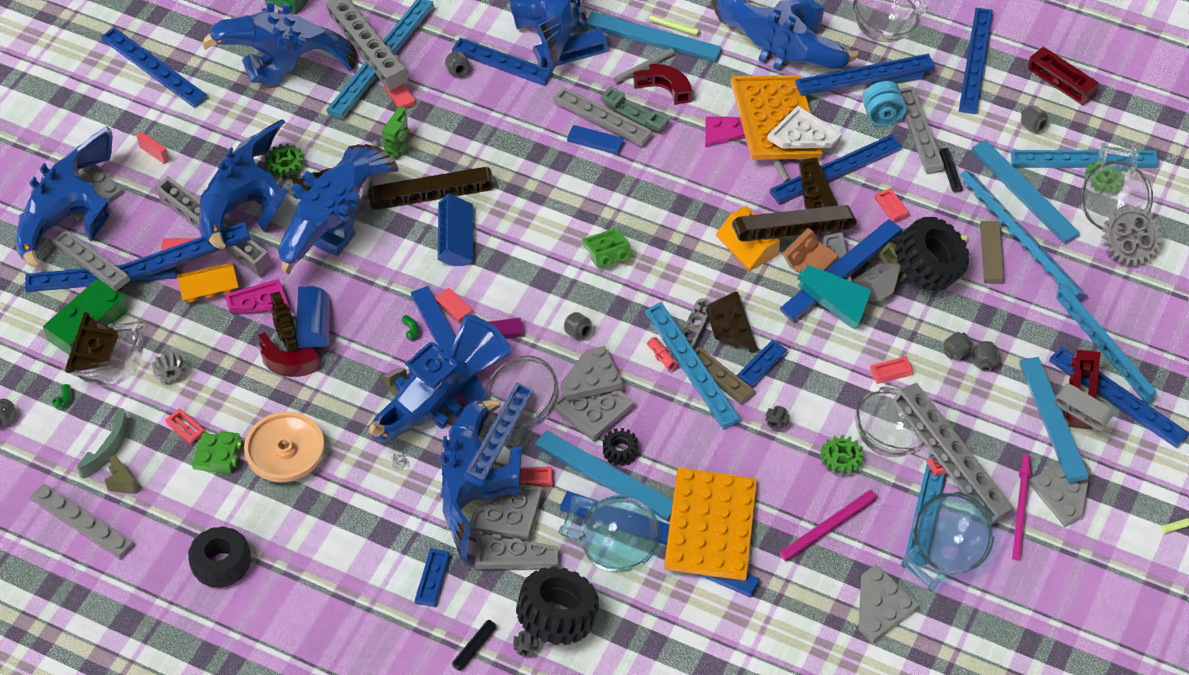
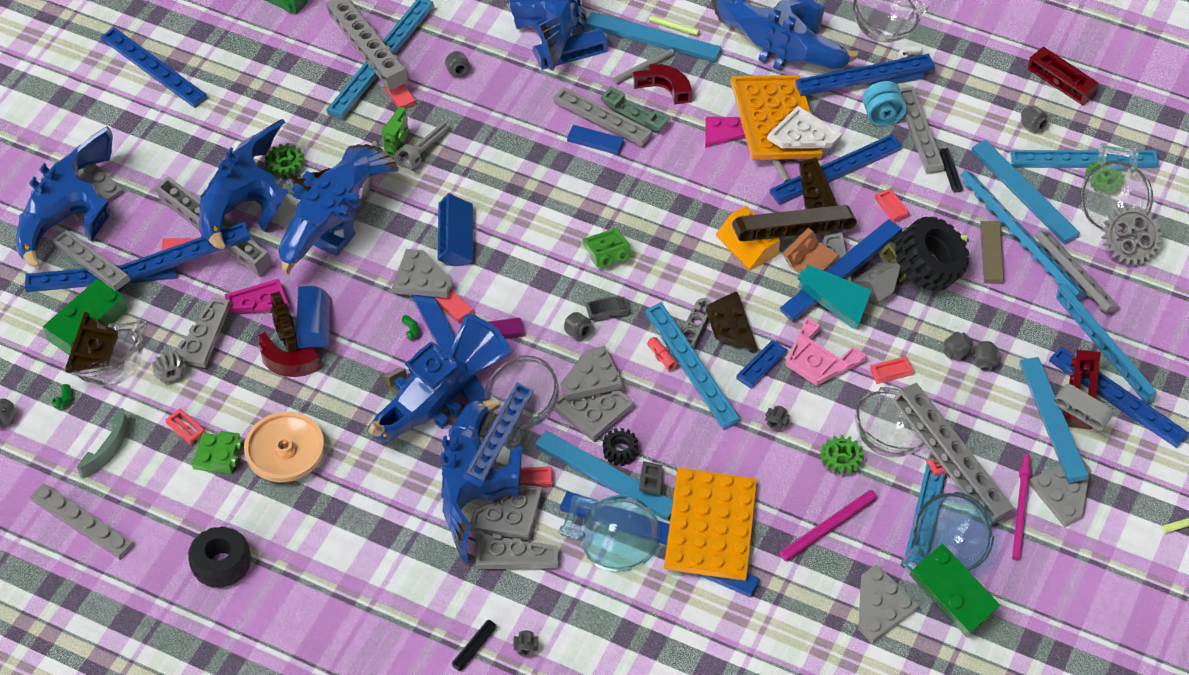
olive slope [105,454,138,494] -> none
coral tile [136,132,169,164] -> none
light orange slope [177,262,238,302] -> none
blue animal [203,1,357,85] -> none
dark brown beam [368,167,495,210] -> none
clear bush [391,452,410,471] -> none
blue tile [415,548,450,608] -> none
blue tile [452,37,553,86] -> none
black tyre [516,567,599,645] -> none
dark tan tile [694,347,755,405] -> none
blue tile [958,8,993,114] -> none
none -> light grey wing [177,298,231,368]
none -> light grey plate [392,249,452,298]
none -> light grey piece [394,122,450,170]
none -> slope [585,297,629,320]
none -> dark grey slope [639,461,663,495]
none -> bright pink wing [786,317,867,386]
none -> white arm [898,45,921,59]
none -> green brick [909,543,1000,637]
none -> light grey plate [1035,231,1120,312]

